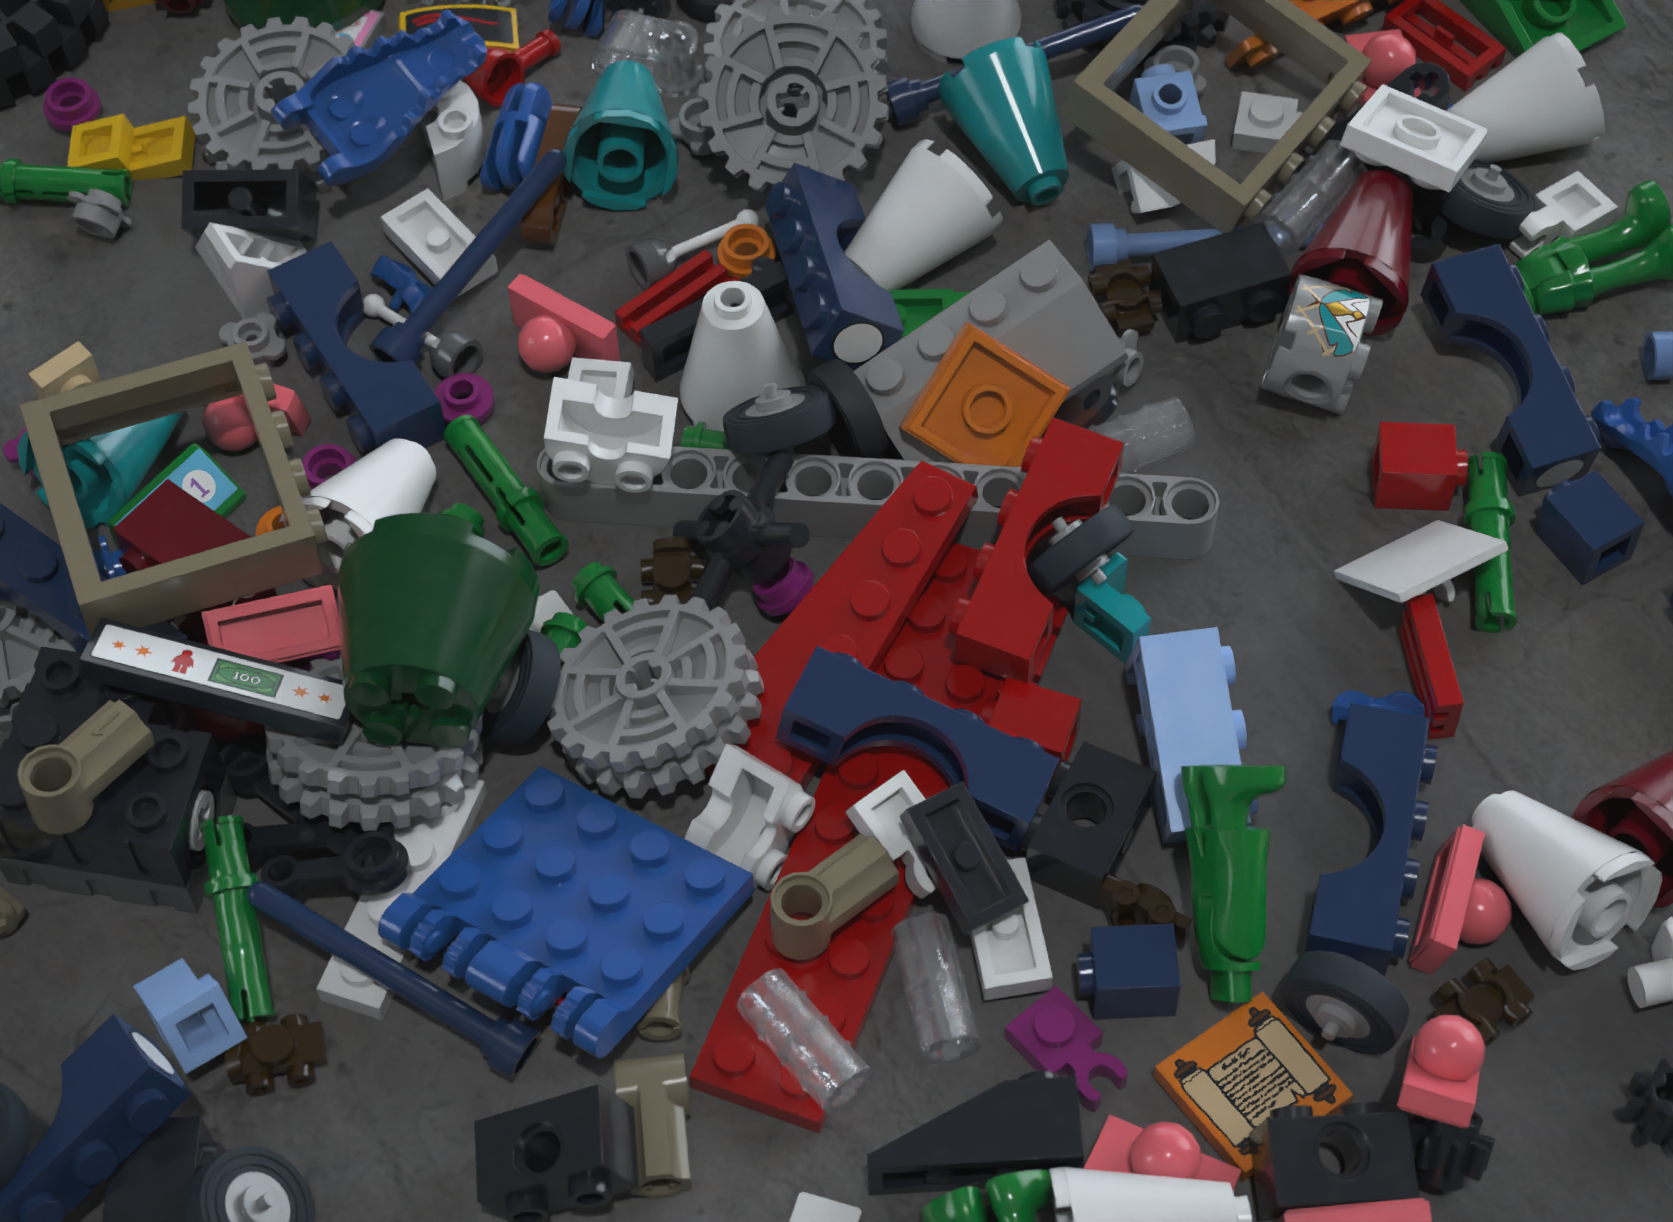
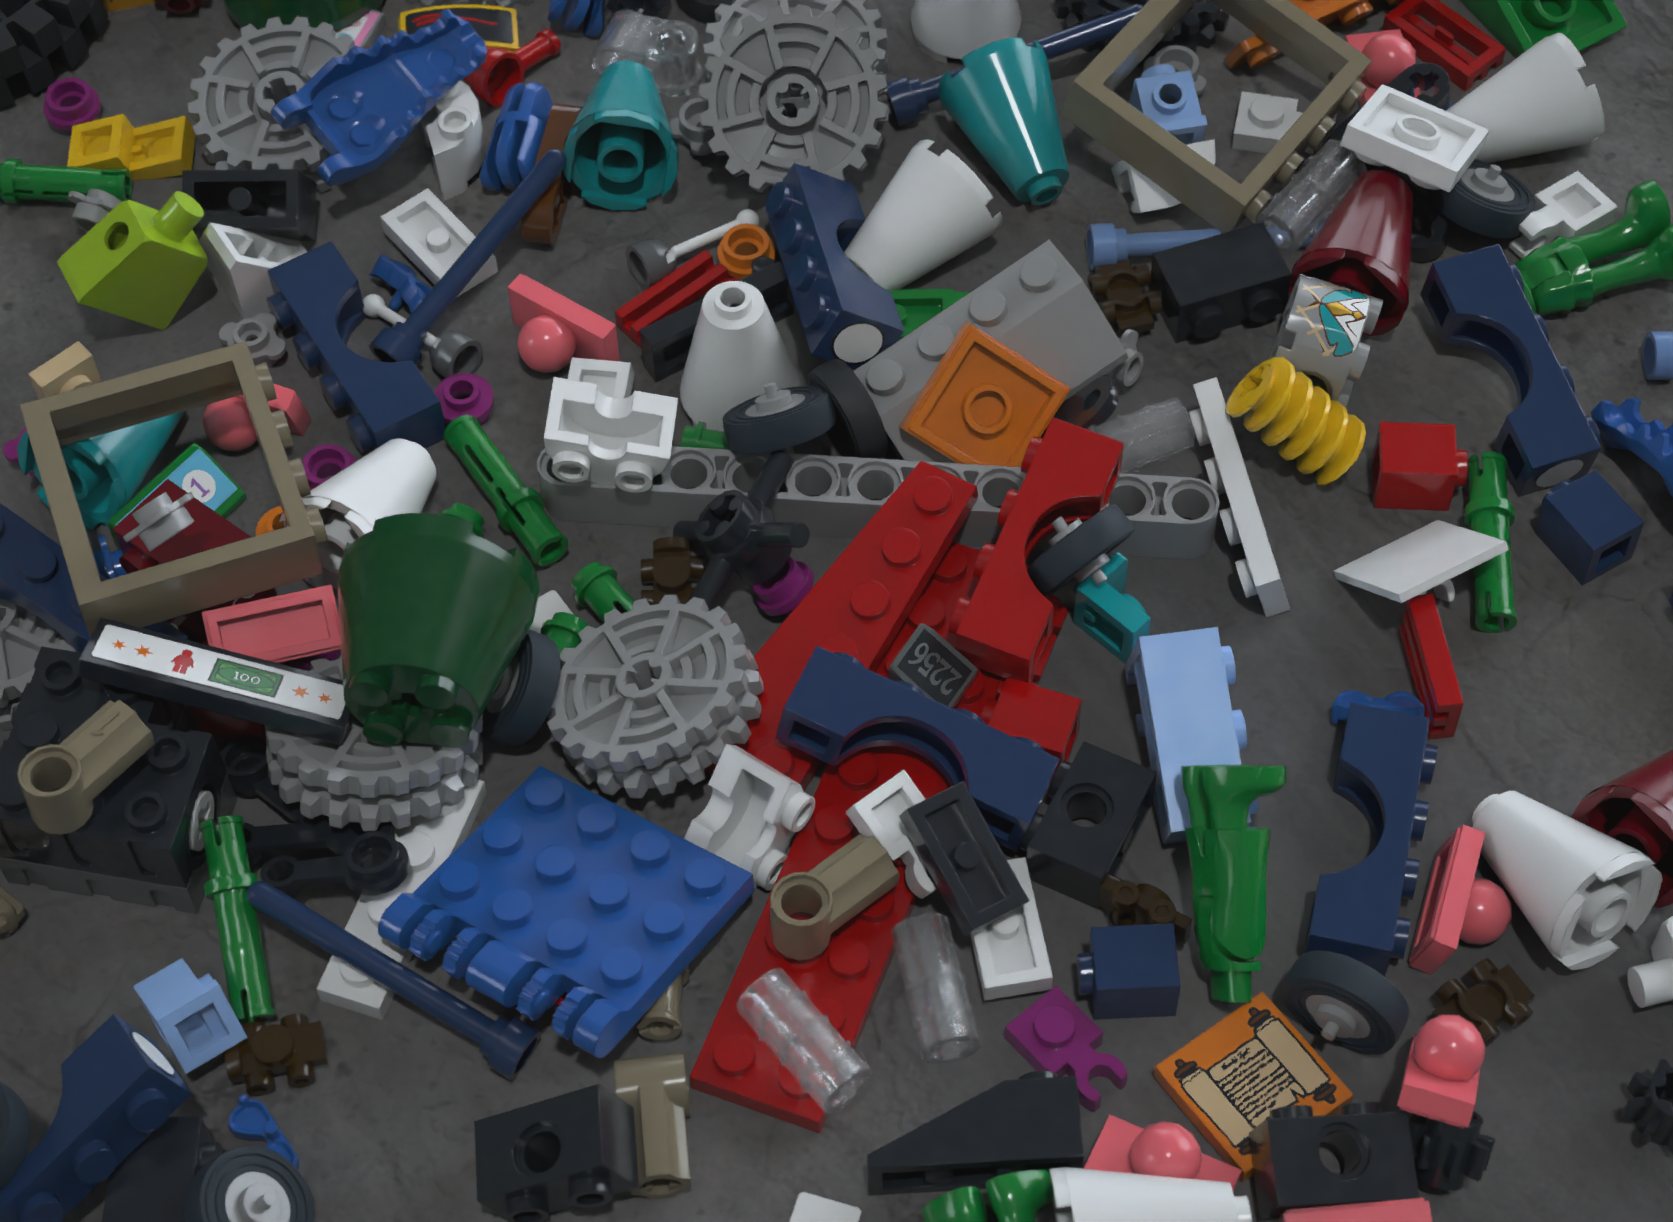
none -> lime torso [57,191,208,330]
none -> light grey plate [123,492,195,552]
none -> blue piece [228,1094,299,1170]
none -> slope [888,623,978,709]
none -> white plate [1189,377,1291,617]
none -> yellow piece [1225,357,1366,485]

